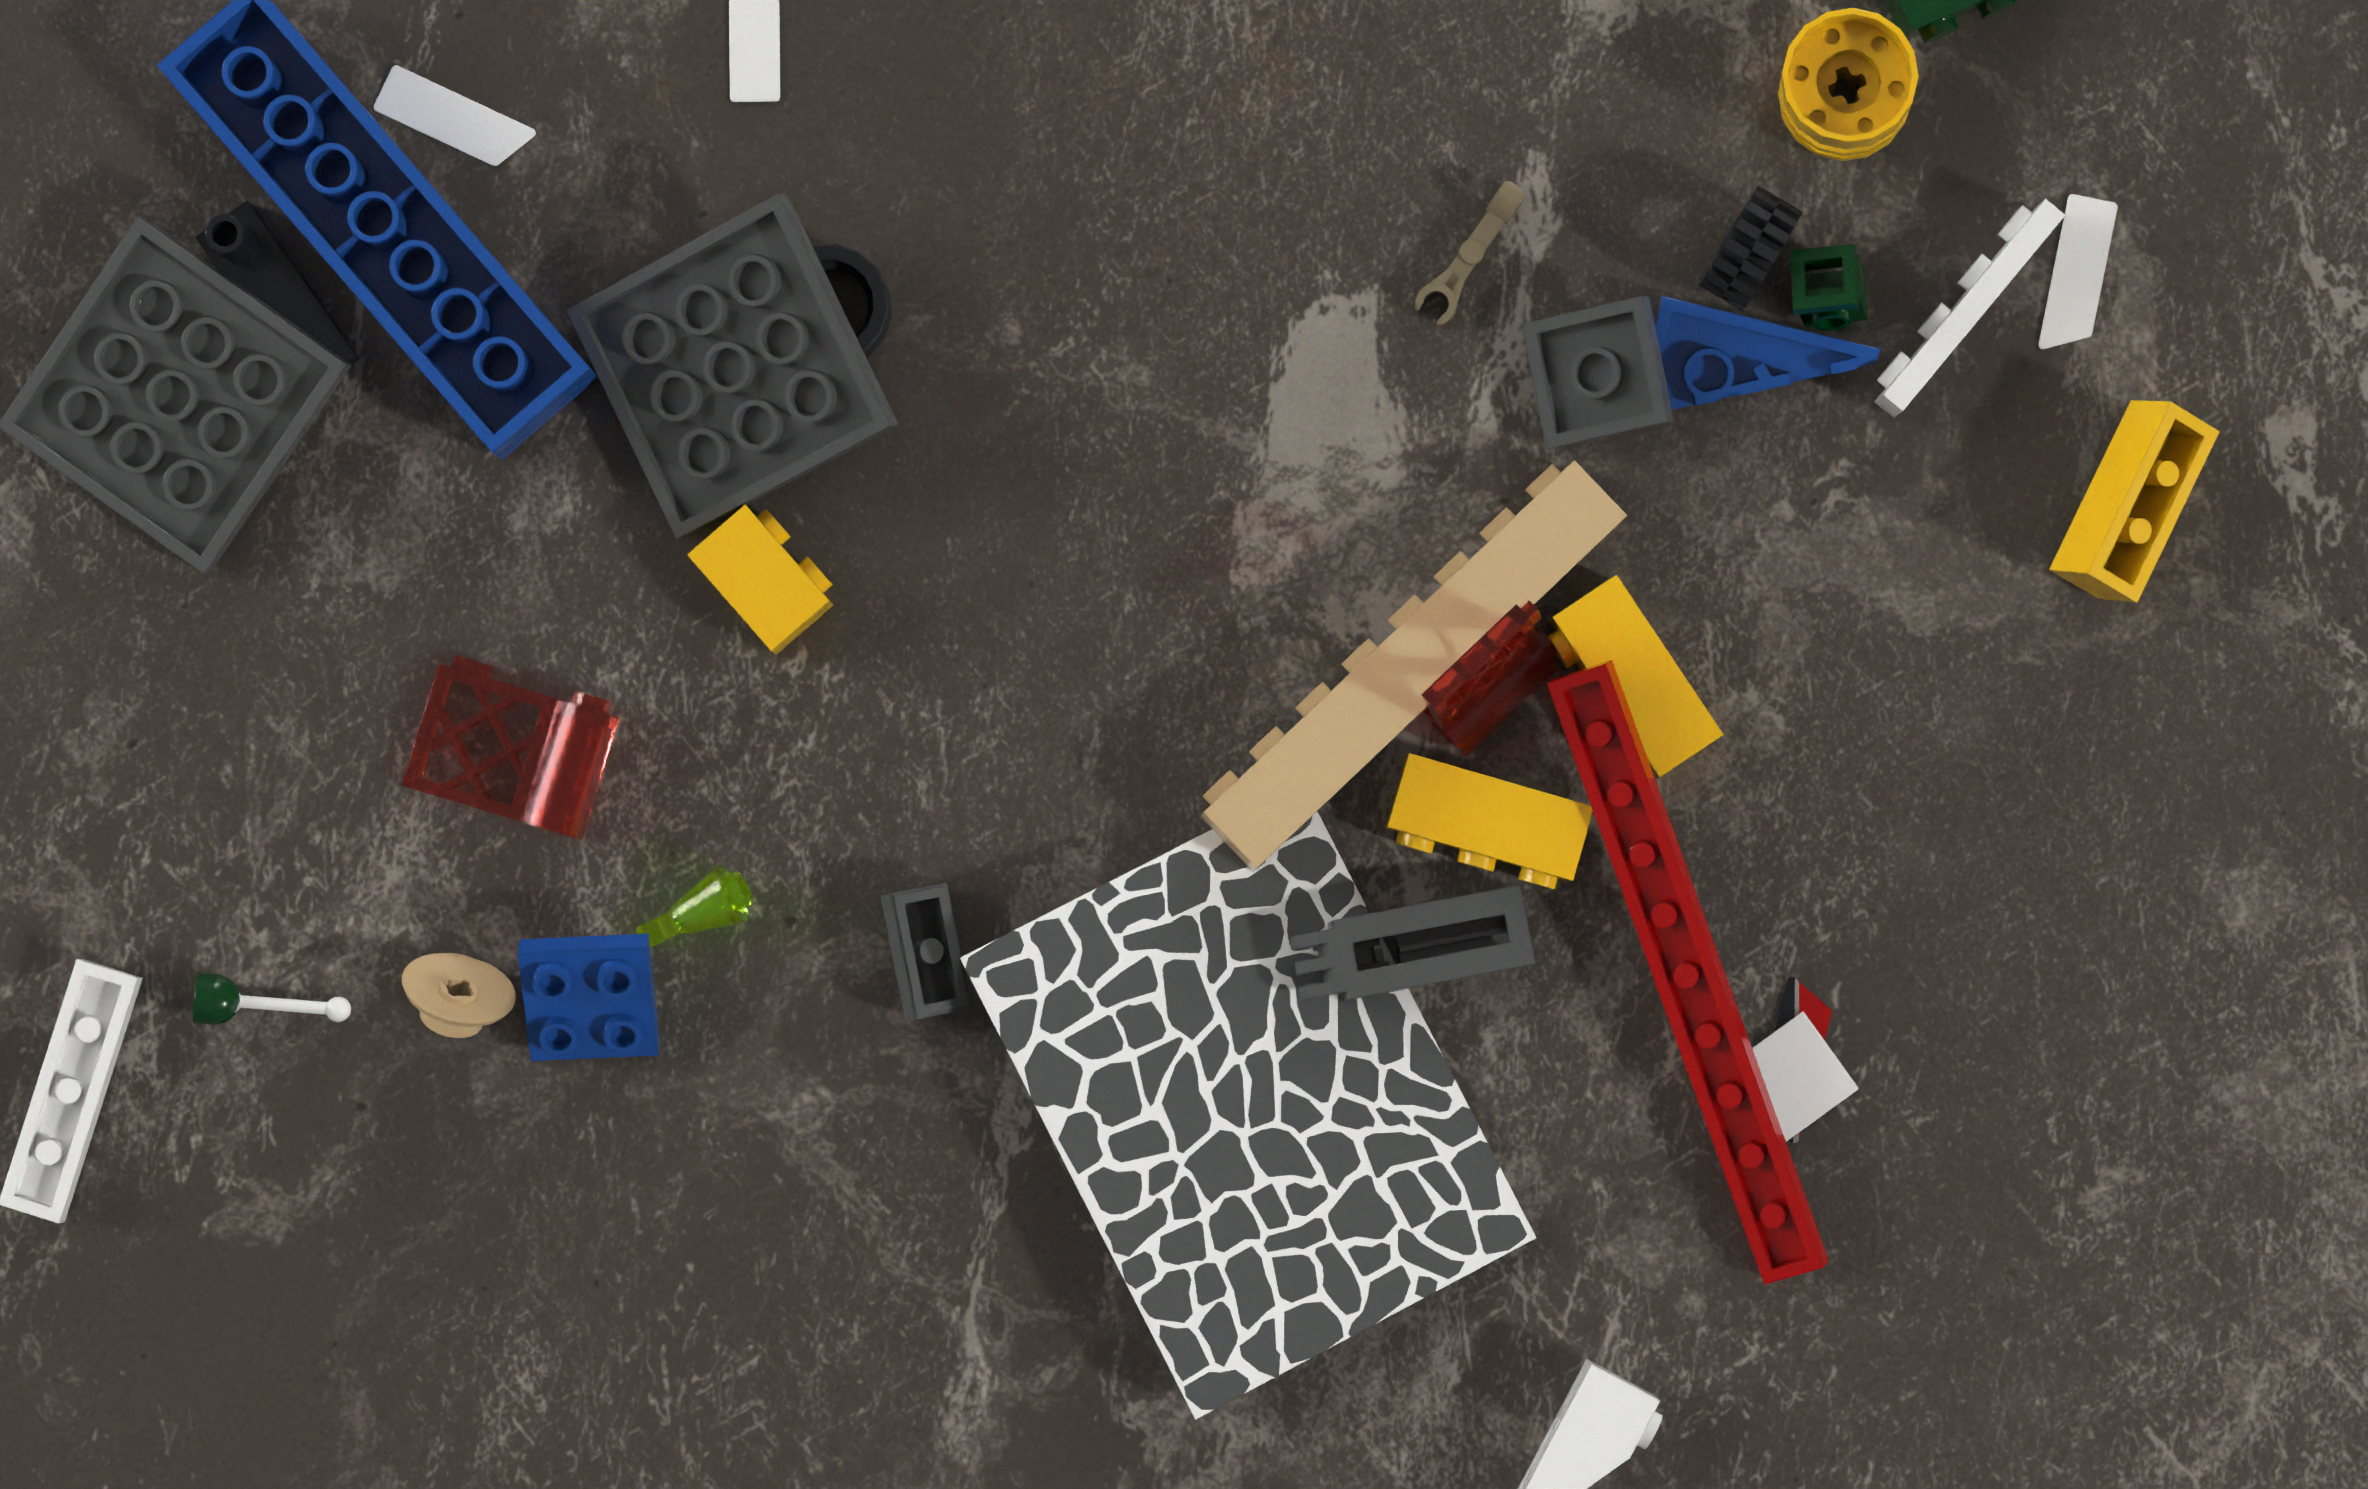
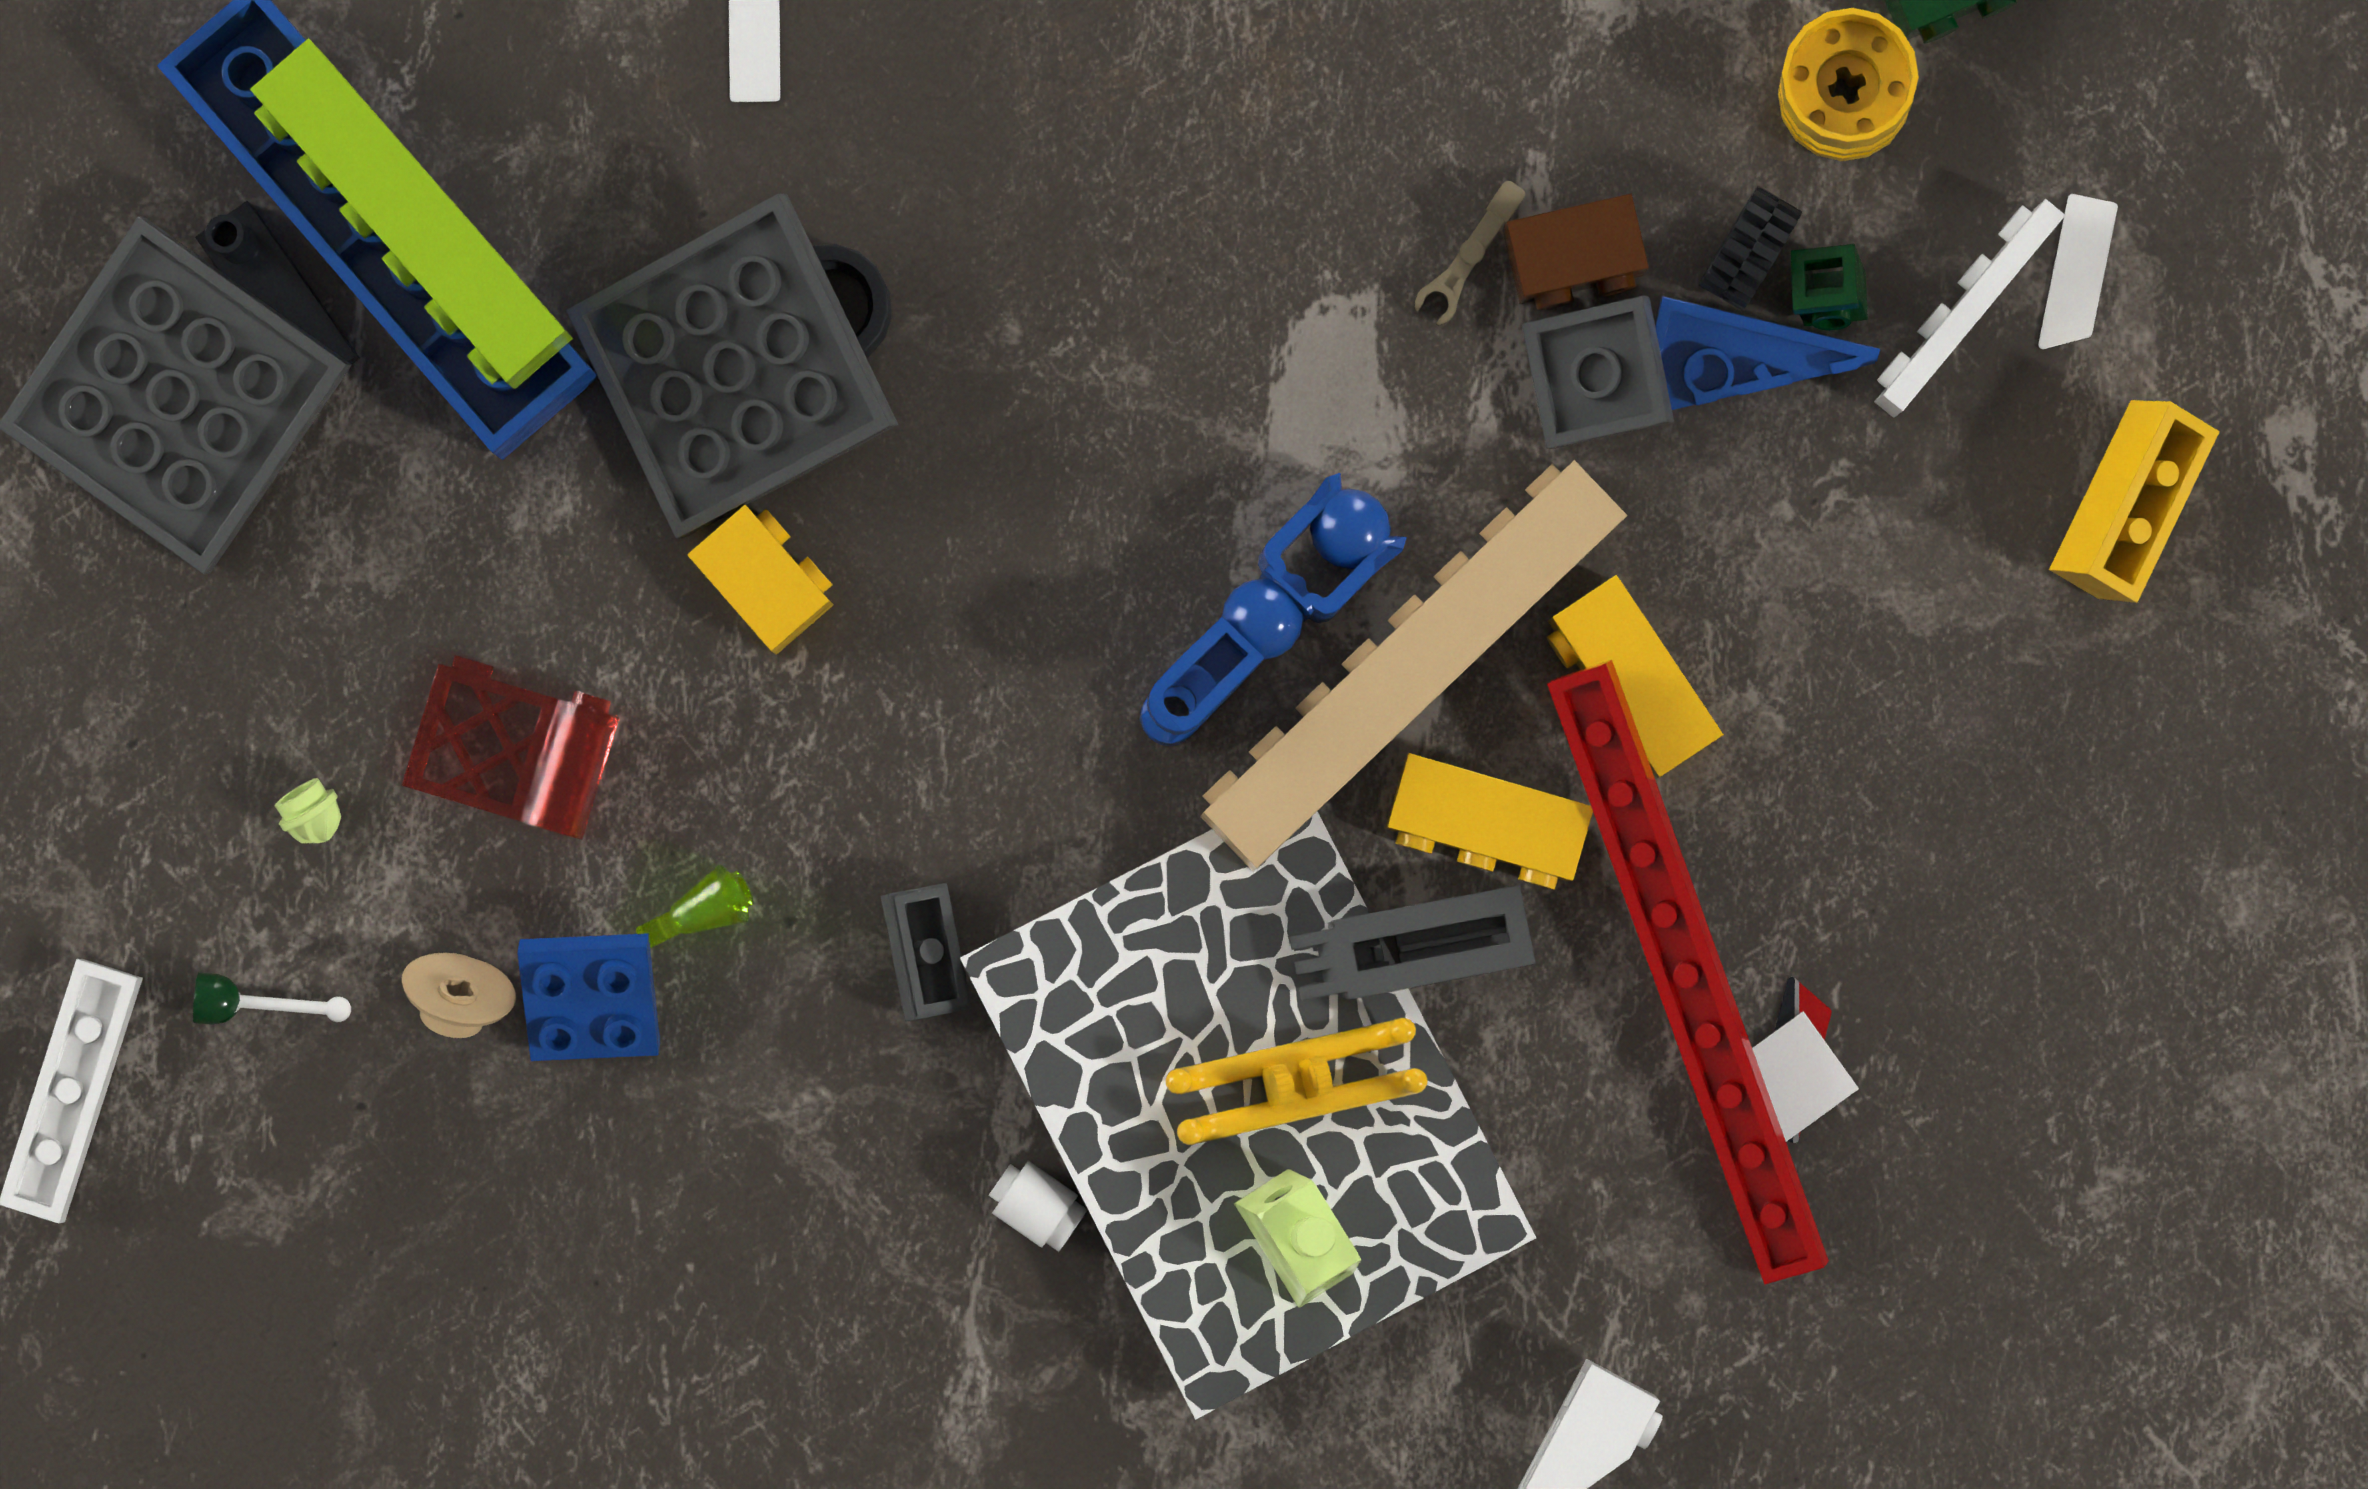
white sticker [374,65,536,166] -> none
clear red piece [1421,600,1558,757] -> none
none -> lime brick [250,38,573,389]
none -> yellowish green plate [275,778,341,843]
none -> white brick [988,1161,1088,1252]
none -> blue piece [1140,473,1407,746]
none -> yellow piece [1165,1018,1427,1145]
none -> yellowish green torso [1234,1169,1361,1308]
none -> reddish brown brick [1503,193,1649,310]

